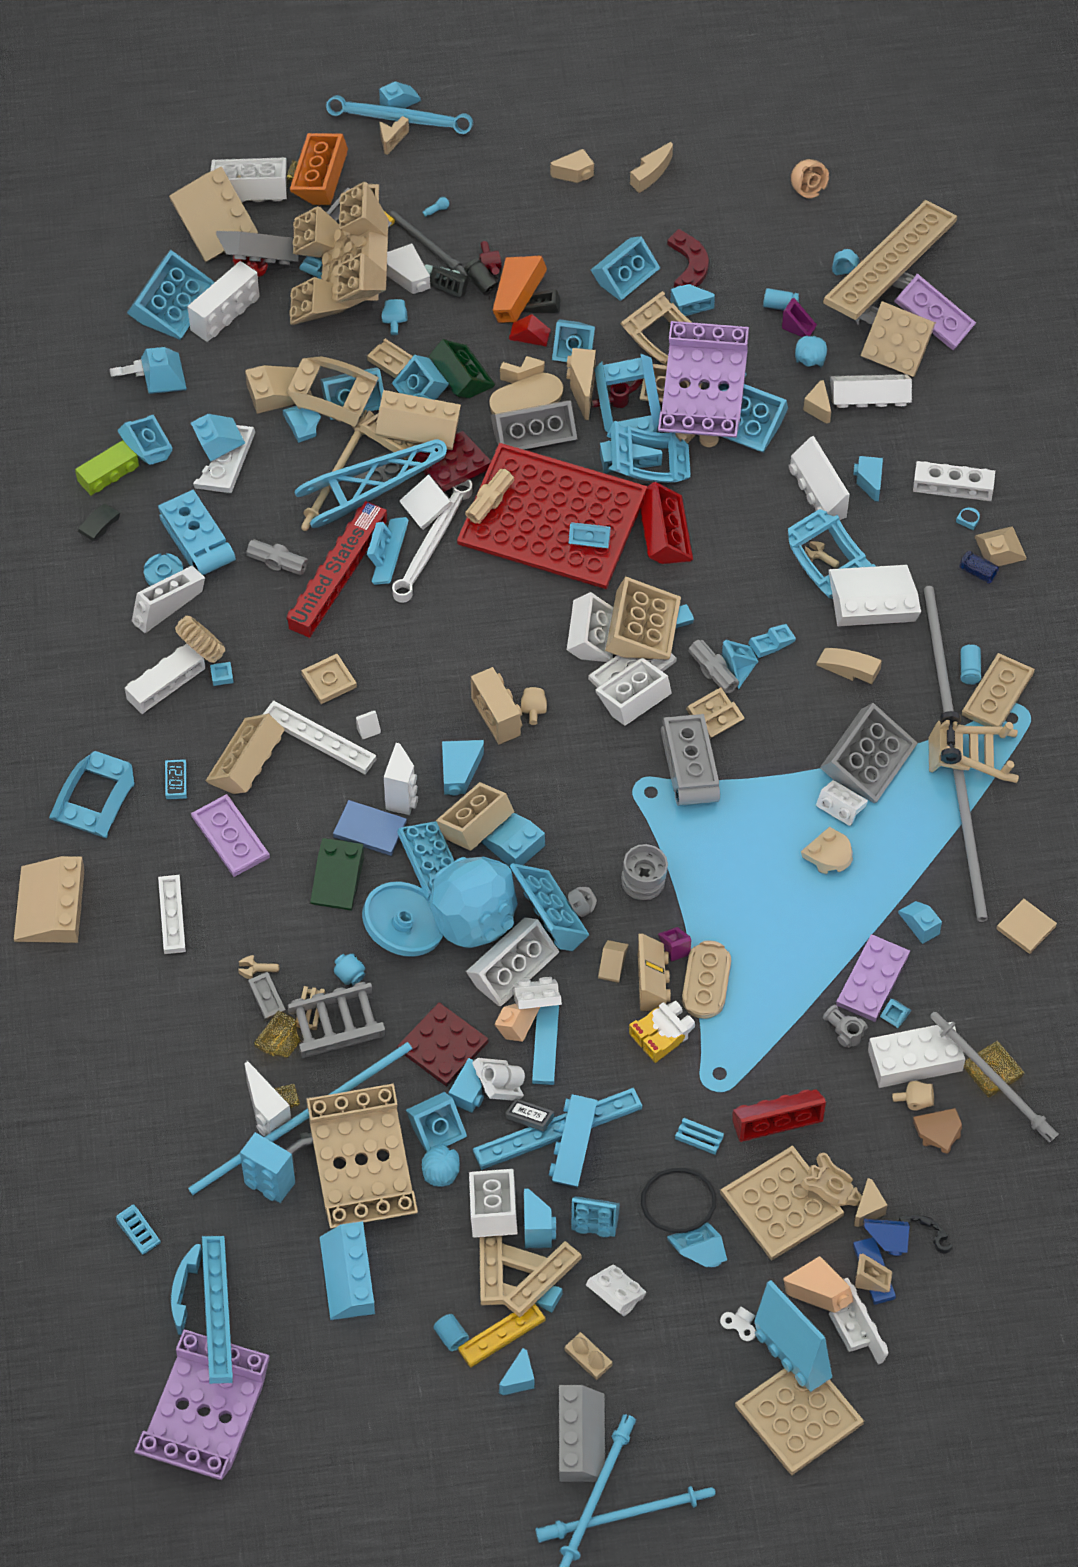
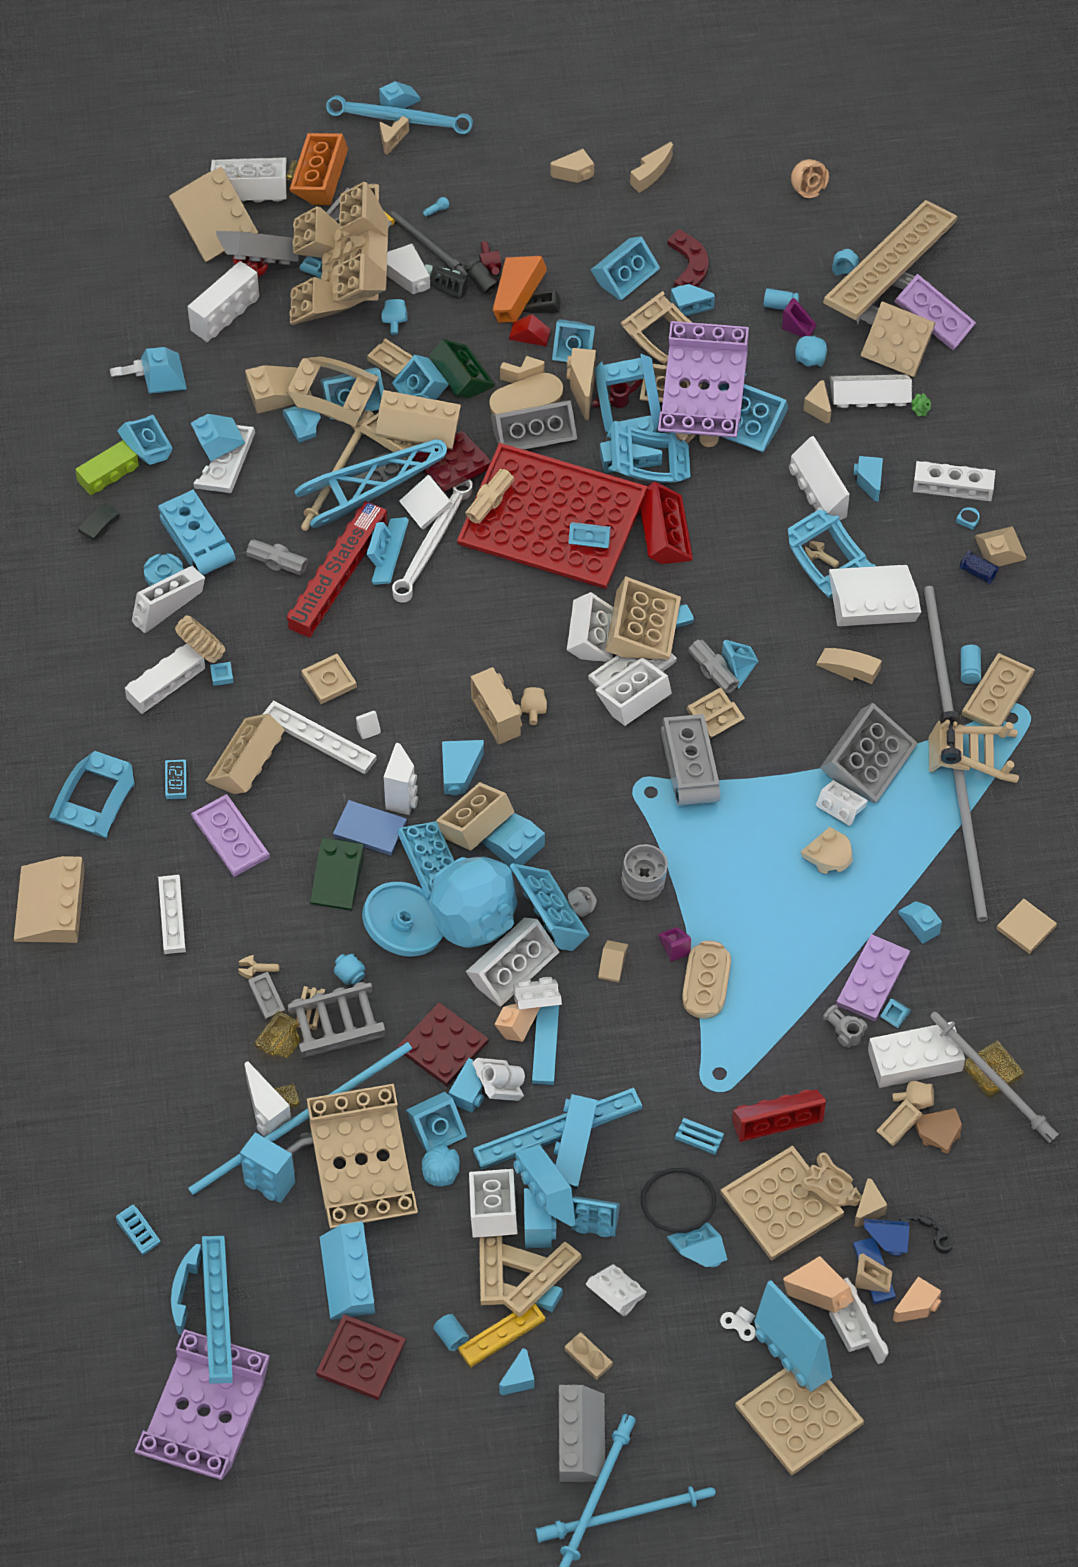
medium azure slope [127,250,215,340] -> none
tile [505,1099,555,1132] -> none
hips [629,1001,695,1063] -> none
tan slope [638,934,670,1011] -> none
medium azure slope [749,624,796,658] -> none
none -> dark red plate [316,1314,406,1400]
none -> medium azure slope [513,1145,575,1226]
none -> tan tile [877,1099,923,1147]
none -> light nougat slope [893,1277,942,1322]
none -> bright green plant [911,393,931,416]

